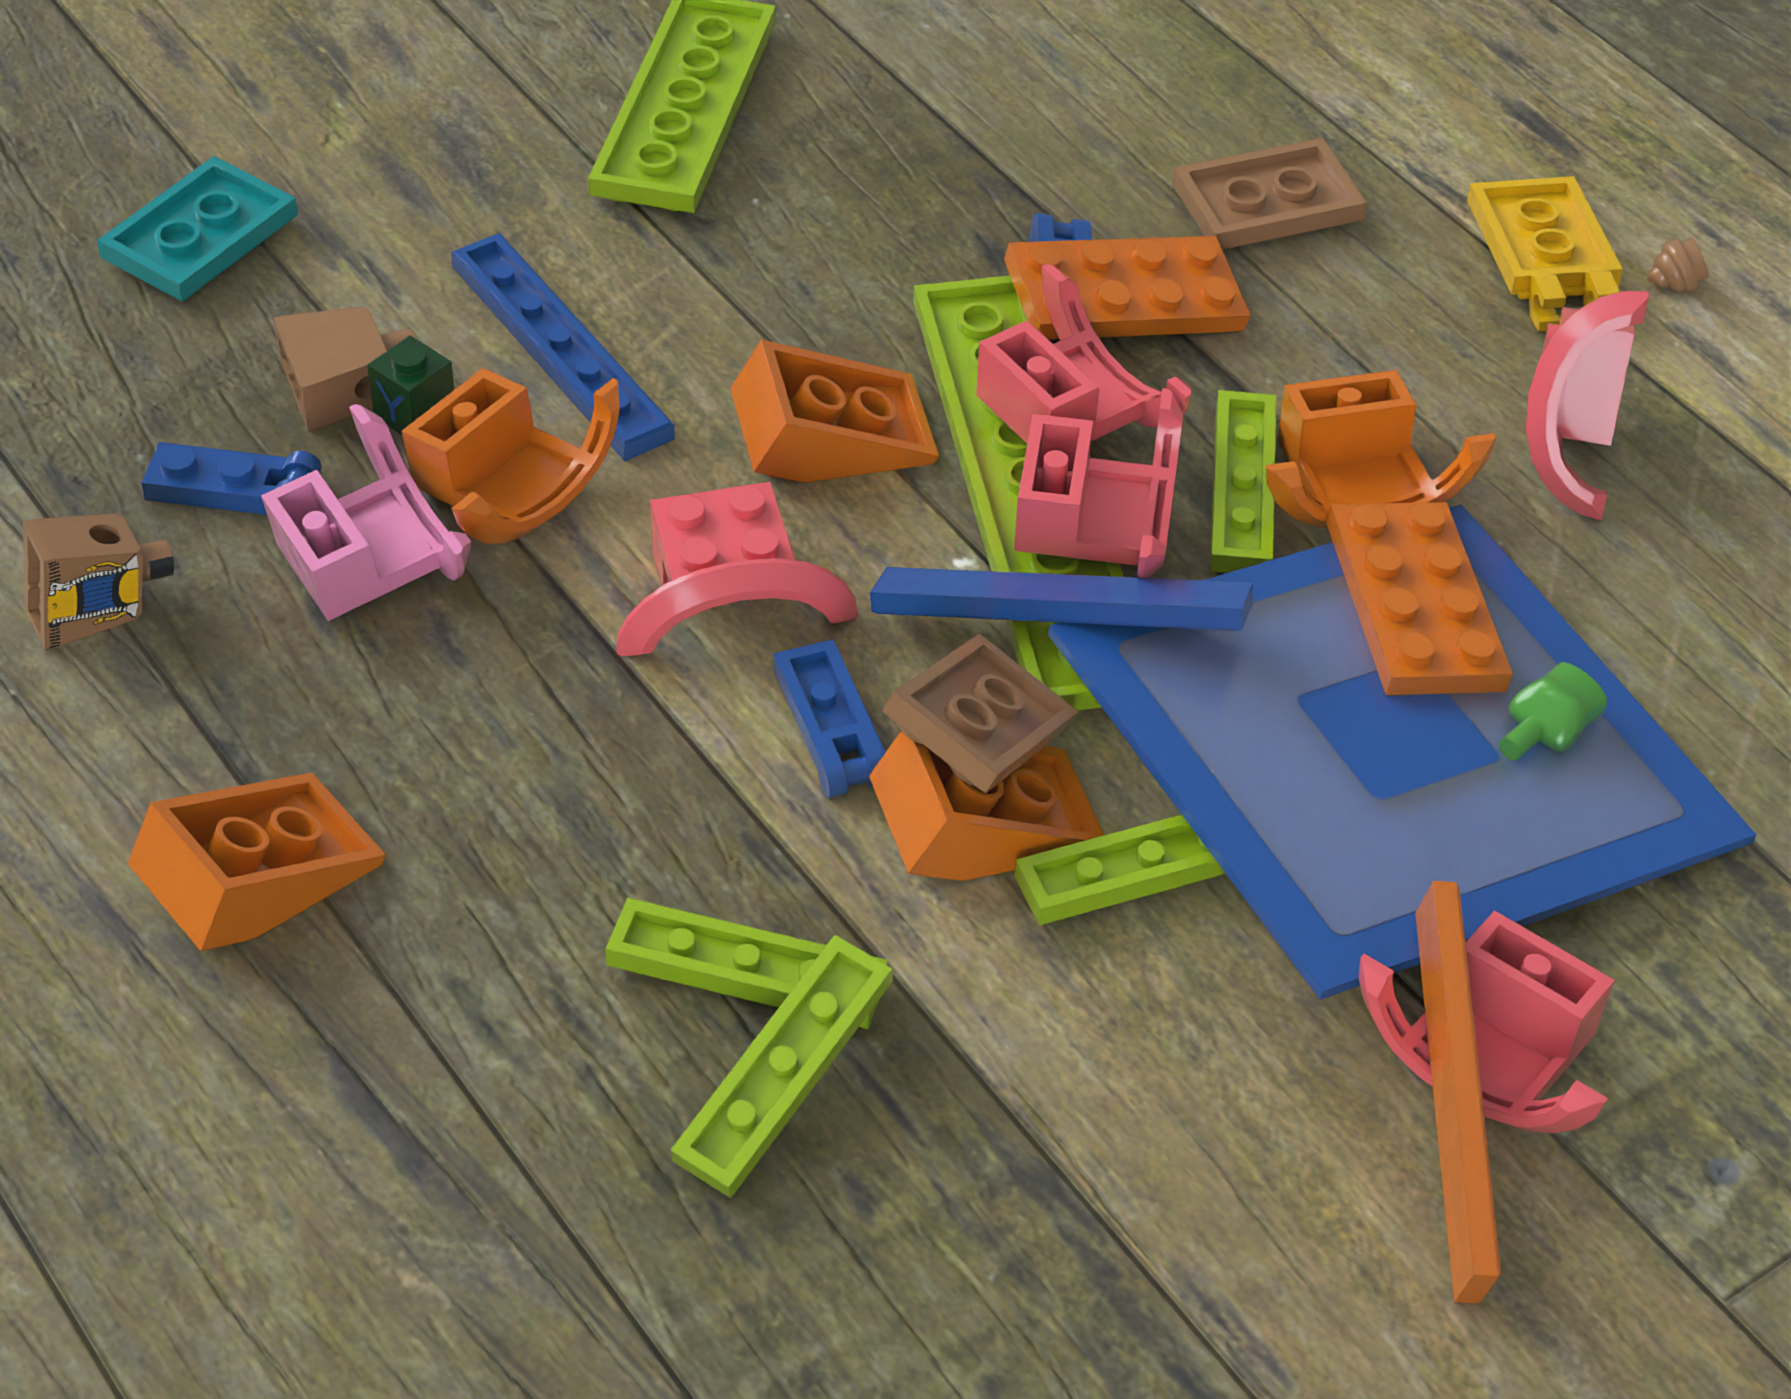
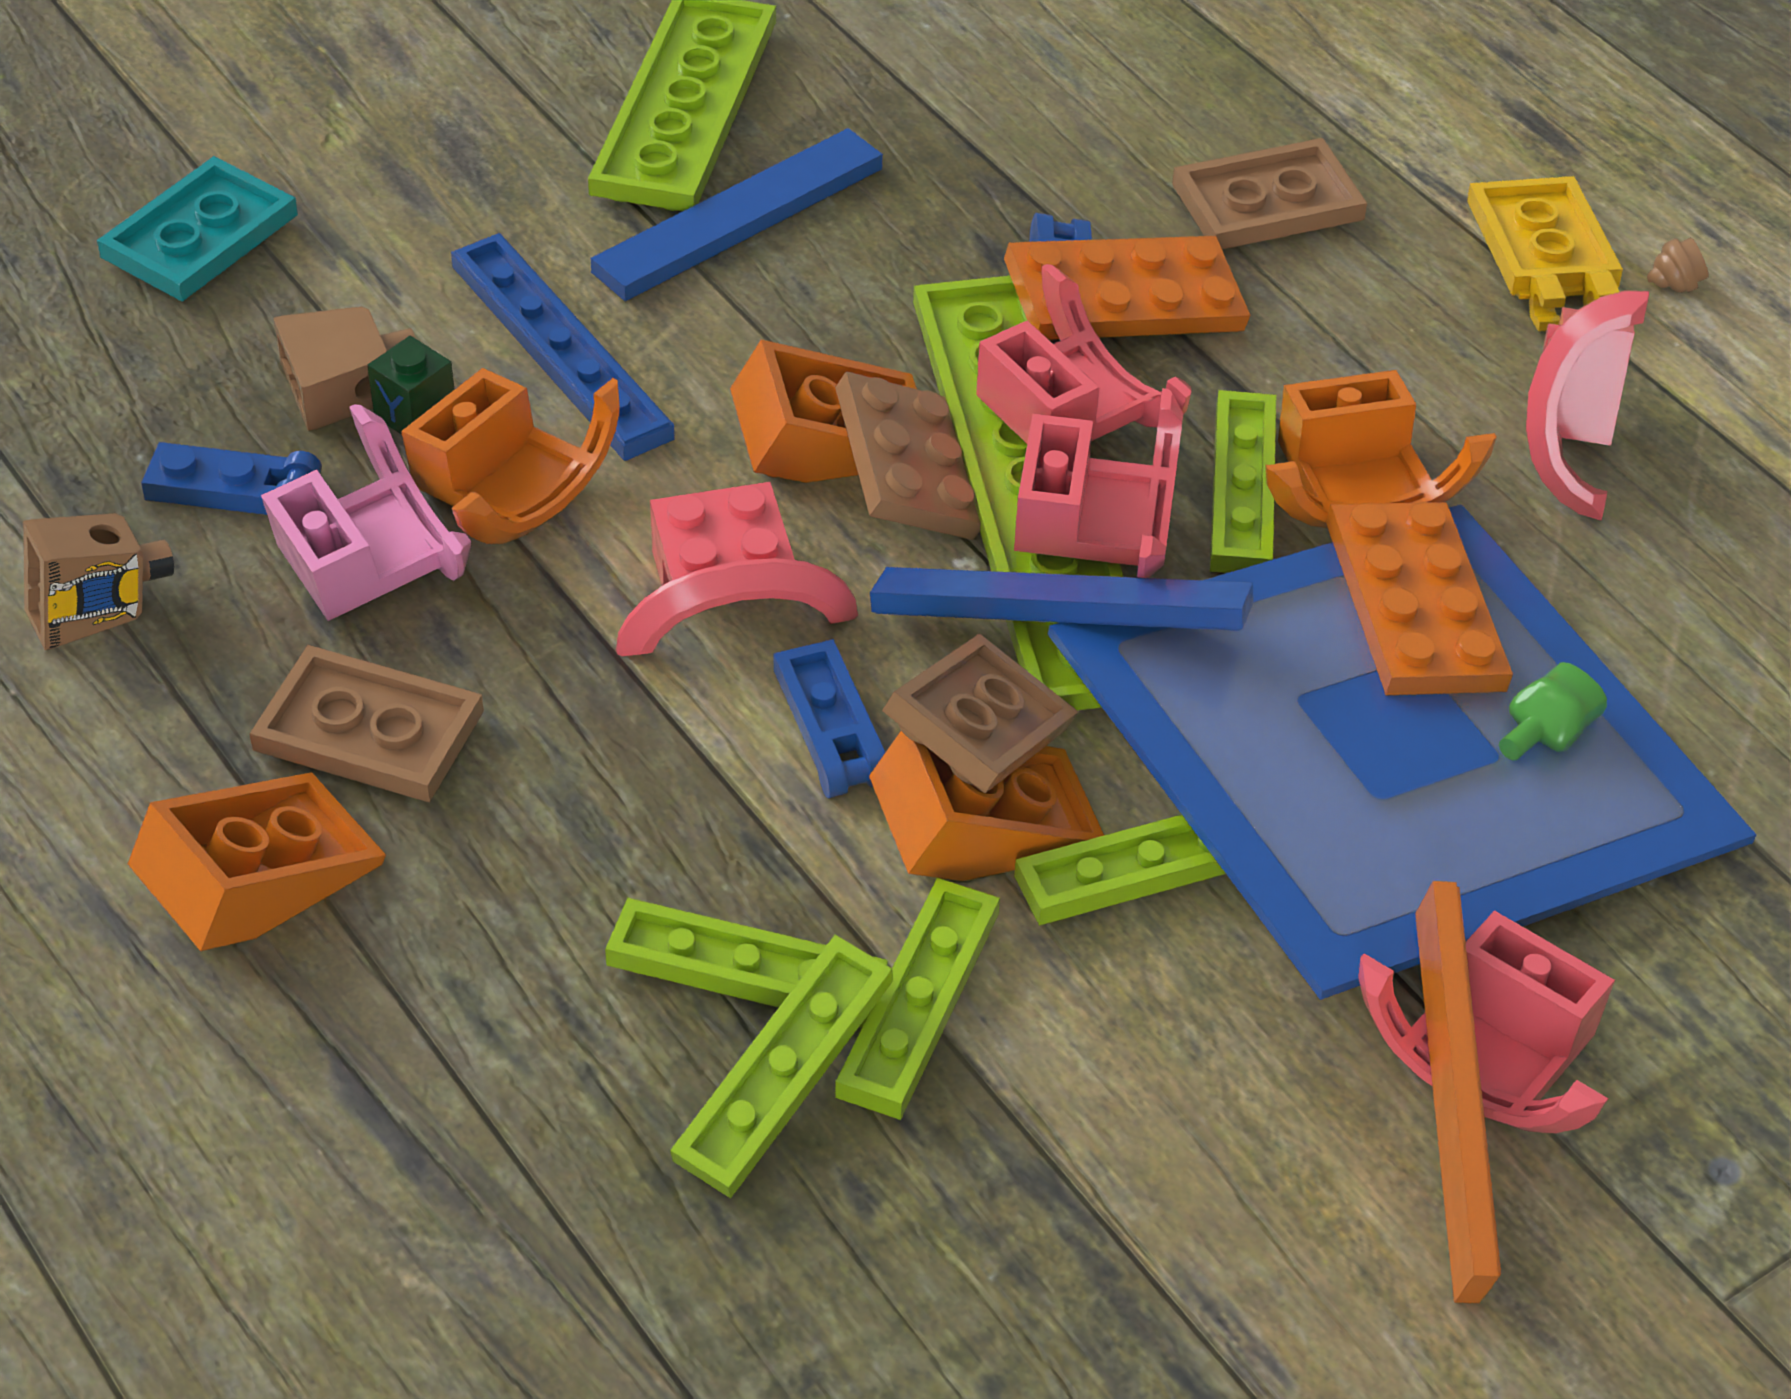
none -> medium nougat plate [249,645,484,803]
none -> blue tile [591,128,883,301]
none -> medium nougat plate [835,371,980,540]
none -> lime plate [835,878,1000,1120]

